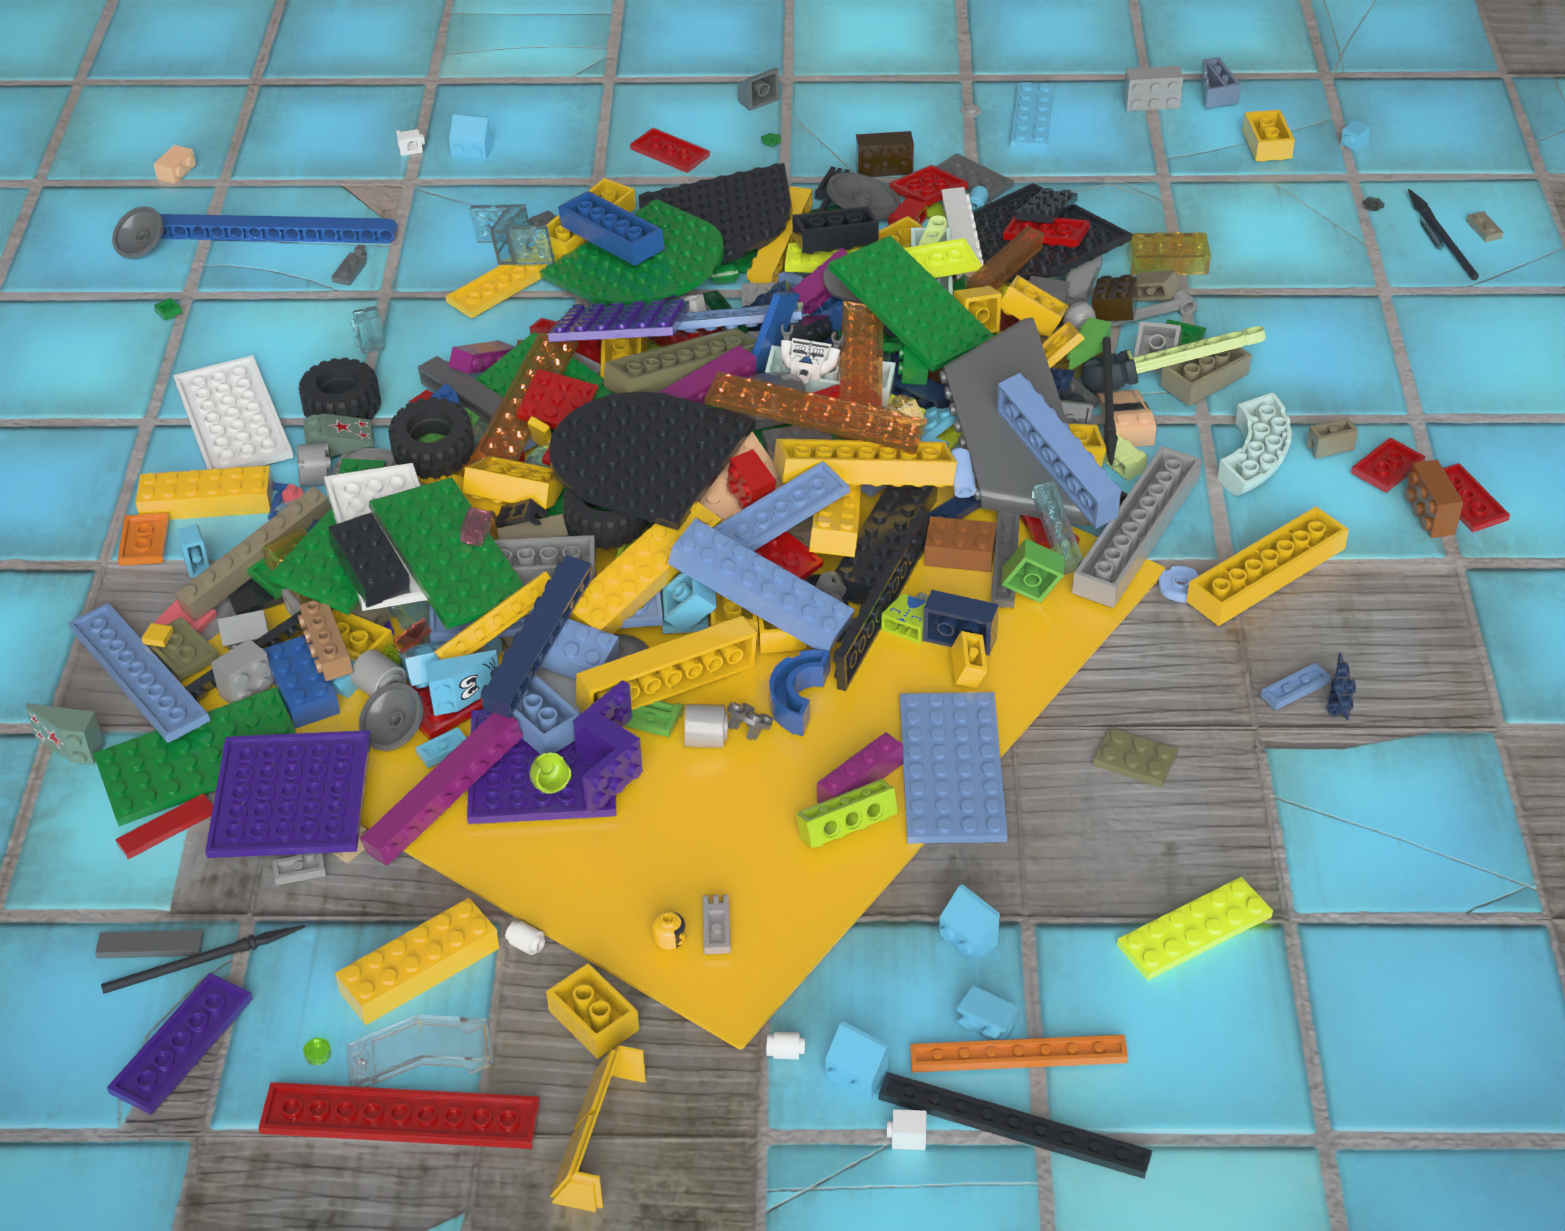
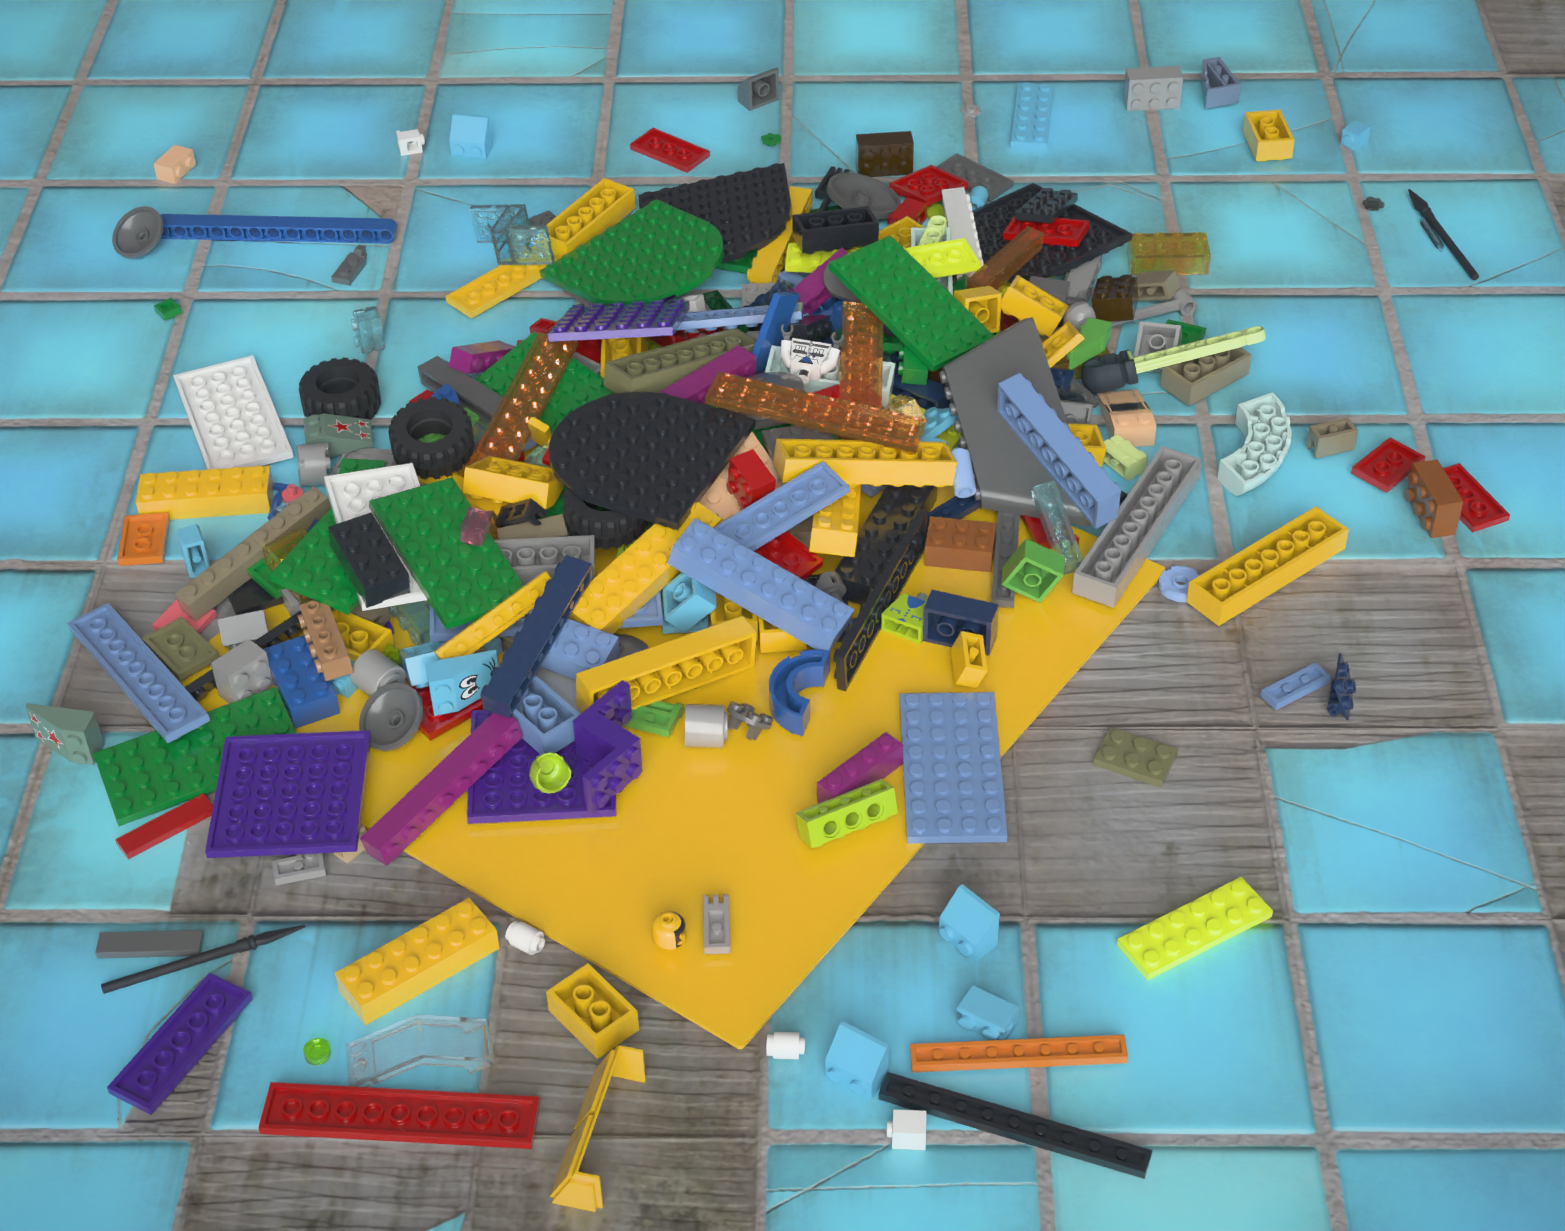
yellow tile [142,623,174,647] -> none
clear red piece [393,618,432,654] -> none
medium azure plate [416,728,466,768] -> none
red plate [516,369,598,429] -> none
blue brick [558,191,665,266] -> none
green brick [711,263,739,285] -> none
black piece [1103,337,1118,465] -> none
dark tan plate [1466,211,1504,242] -> none

